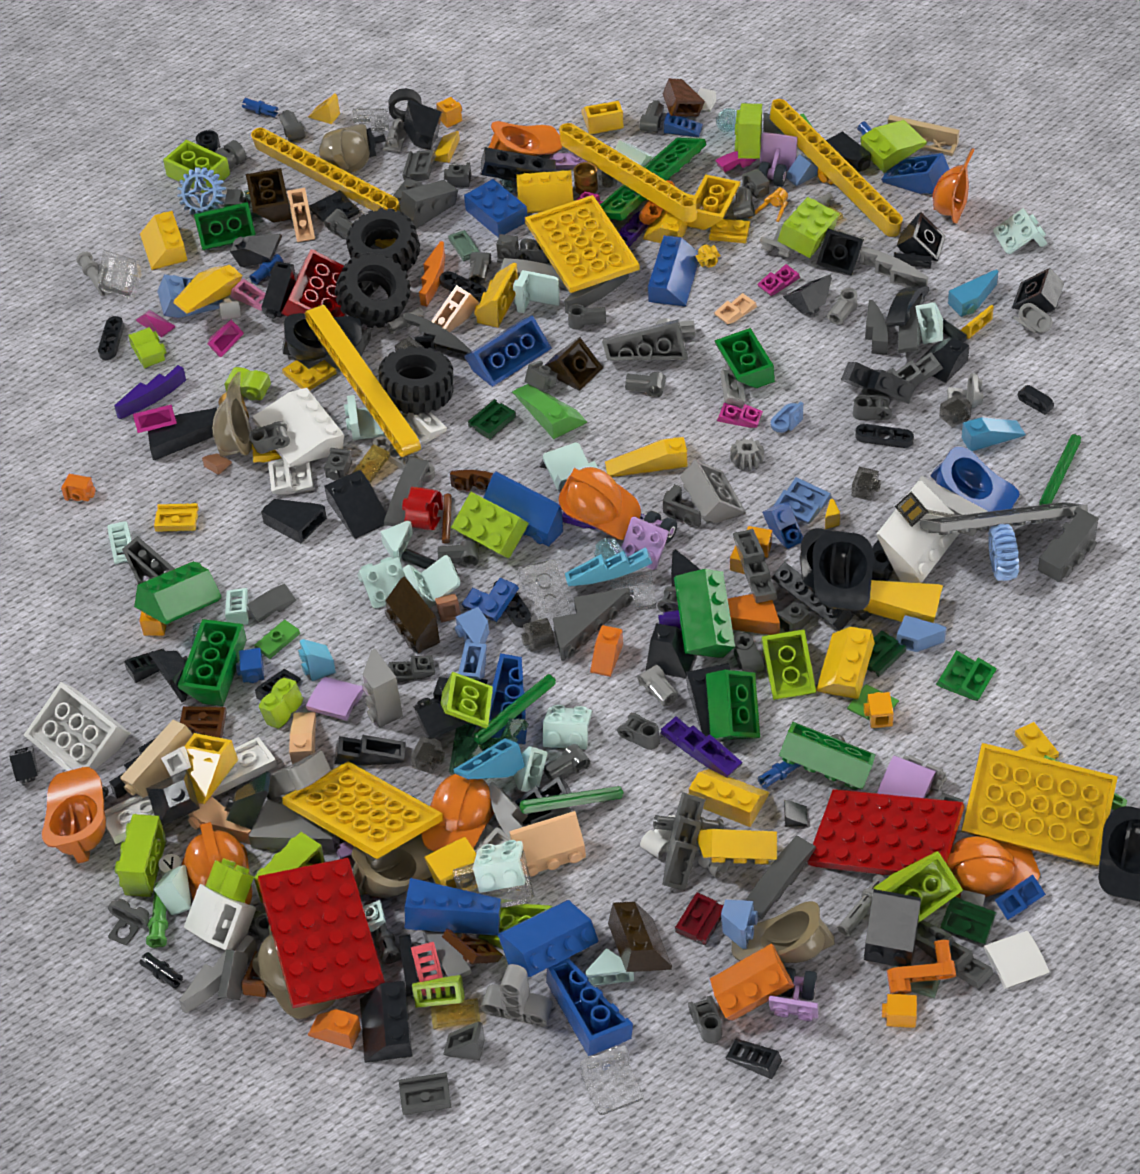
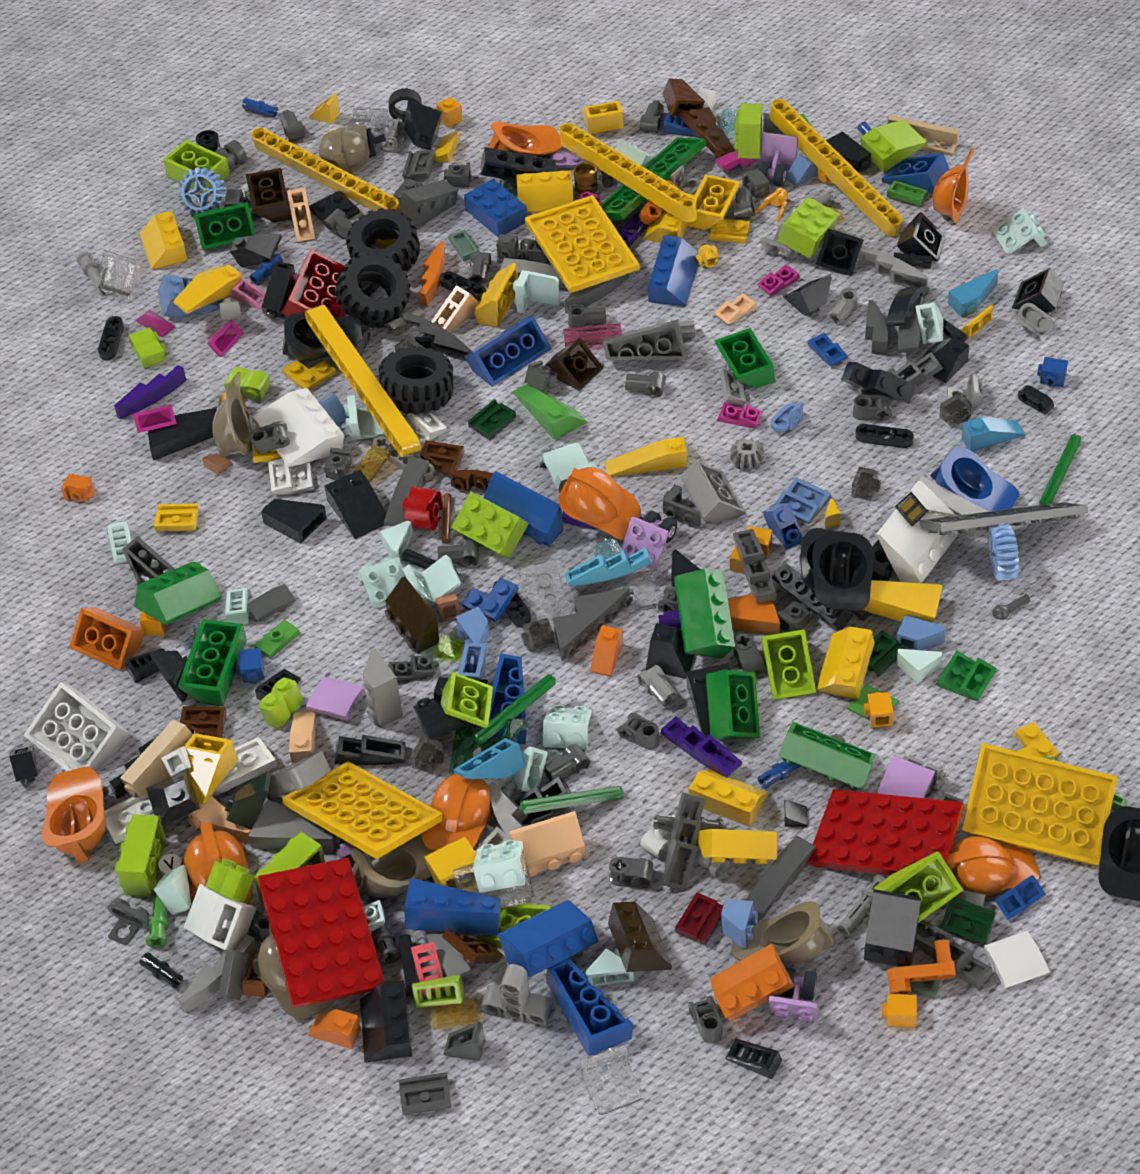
medium azure slope [298,639,336,681] -> none
dark grey wedge [1038,506,1099,582] -> none
none -> orange slope [69,607,146,670]
none -> medium blue slope [318,393,349,426]
none -> reddish brown wing [420,440,465,478]
none -> clear neon green slope [436,633,464,661]
none -> clear pink plate [563,323,622,347]
none -> dark grey piece [609,857,653,889]
none -> light grey bracket [671,166,701,195]
none -> reddish brown wing [680,107,735,158]
none -> blue slope [807,332,848,366]
none -> bright green plate [887,180,928,207]
none -> light aqua slope [897,649,942,683]
none -> dark grey bar [992,594,1031,620]
none -> blue brick [1037,357,1068,387]

